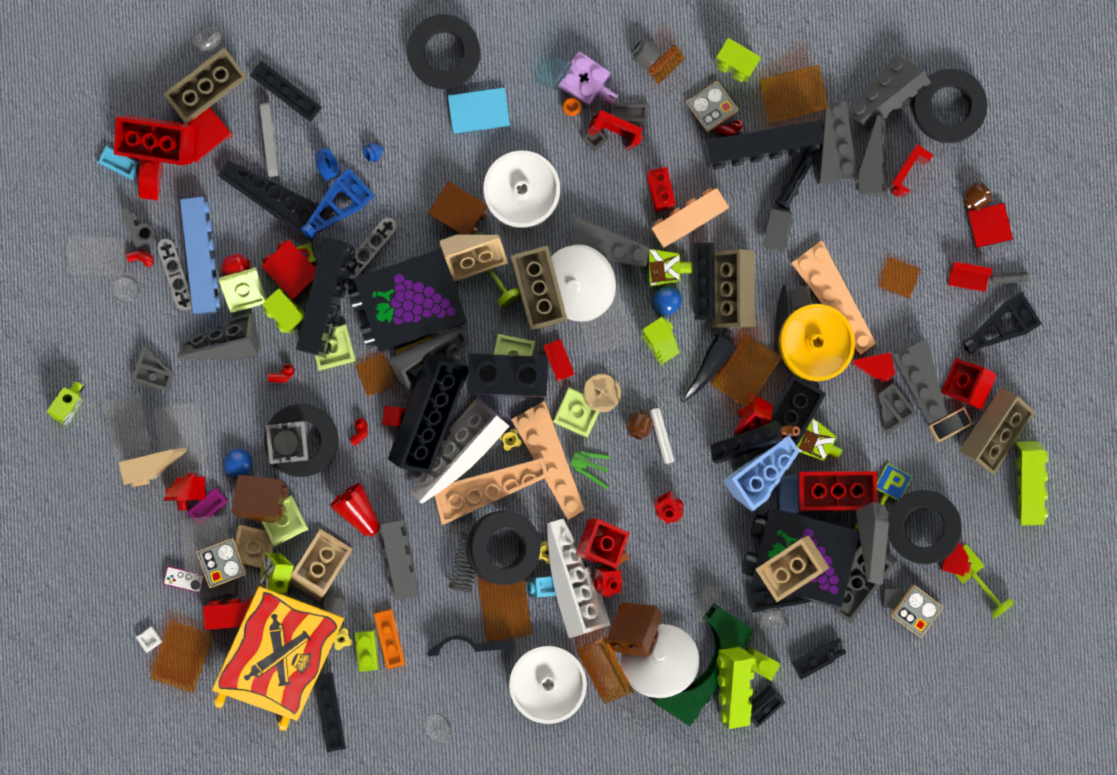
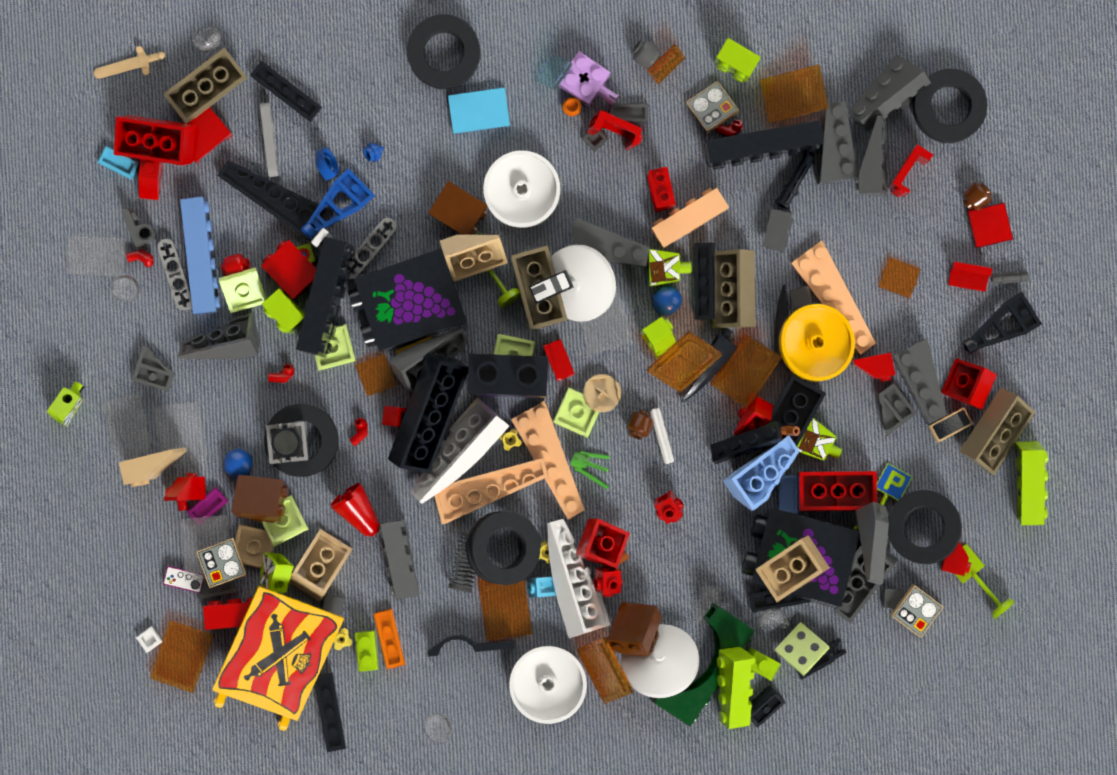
none -> tan sword [94,46,165,79]
none -> white tile [311,228,333,251]
none -> slope [528,270,574,304]
none -> clear orange piece [646,331,722,393]
none -> yellowish green tile [775,622,830,676]

